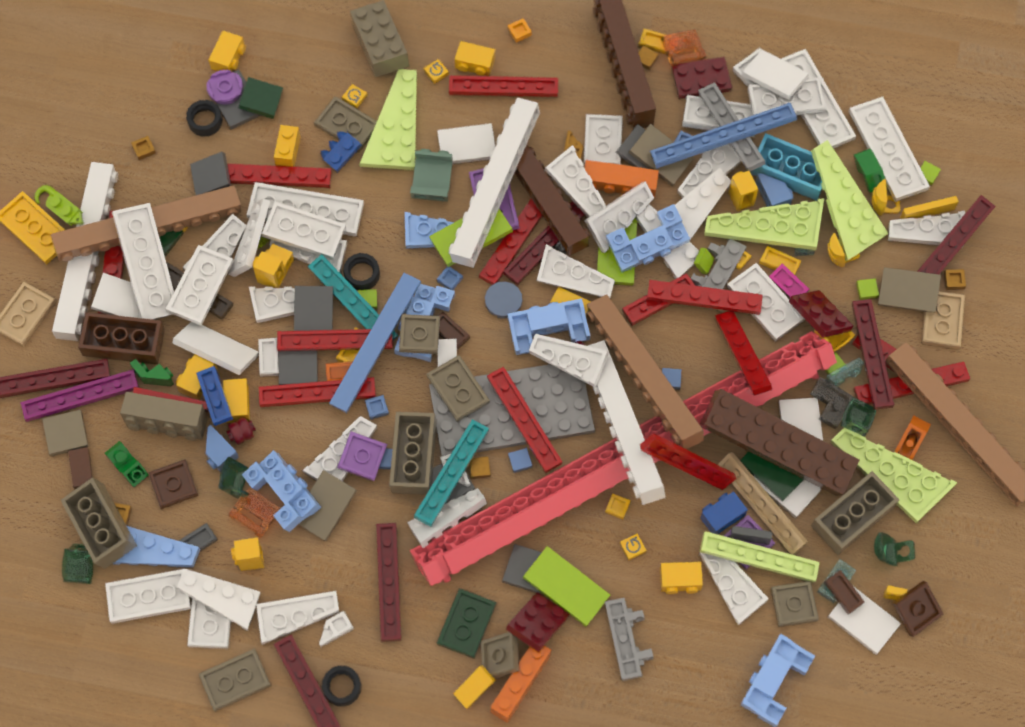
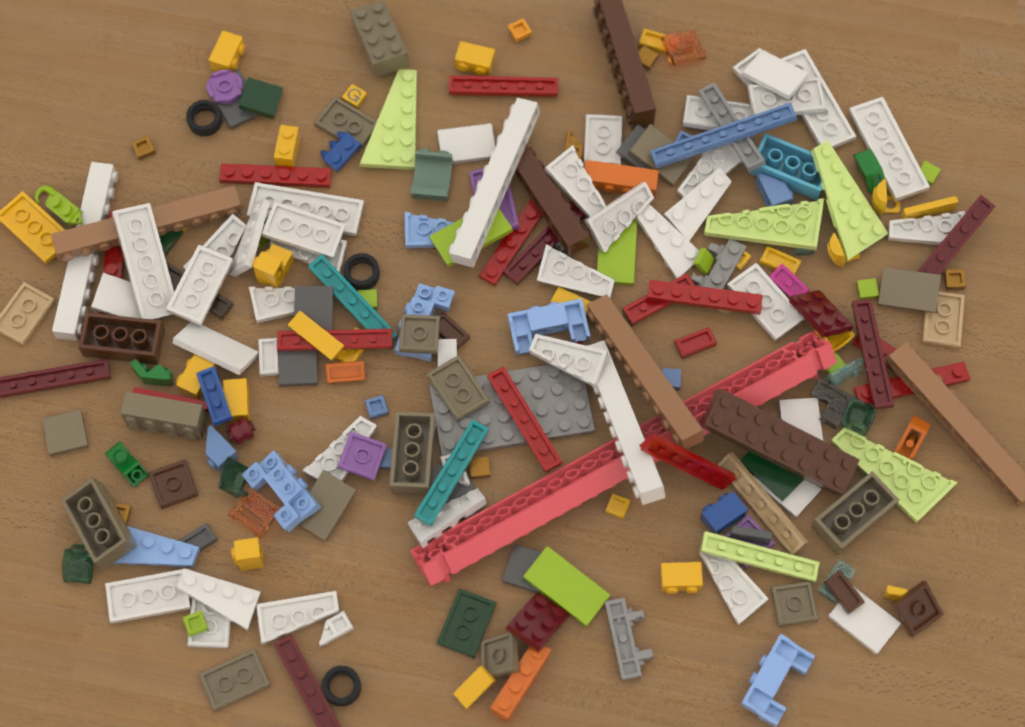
magenta plate [20,369,139,422] -> none
reddish brown tile [68,447,93,489] -> none
dark grey tile [190,152,231,195] -> none
red plate [259,377,376,407] -> none
medium blue tile [329,273,421,413] -> none
dark red plate [376,523,401,642] -> none
yellow tile [424,59,449,84] -> none
medium blue tile [437,267,463,290] -> none
sand blue tile [485,281,522,318] -> none
medium blue tile [508,448,532,473] -> none
light blue bracket [606,204,690,273] -> none
yellow tile [620,533,647,561] -> none
dark red plate [671,57,732,99] -> none
red plate [715,311,772,396] -> none
yellow piece [728,171,758,212] -> none
clear green piece [874,532,916,566] -> none
none -> lime tile [182,610,209,637]
none -> yellow tile [288,311,344,361]
none -> red tile [674,327,717,359]

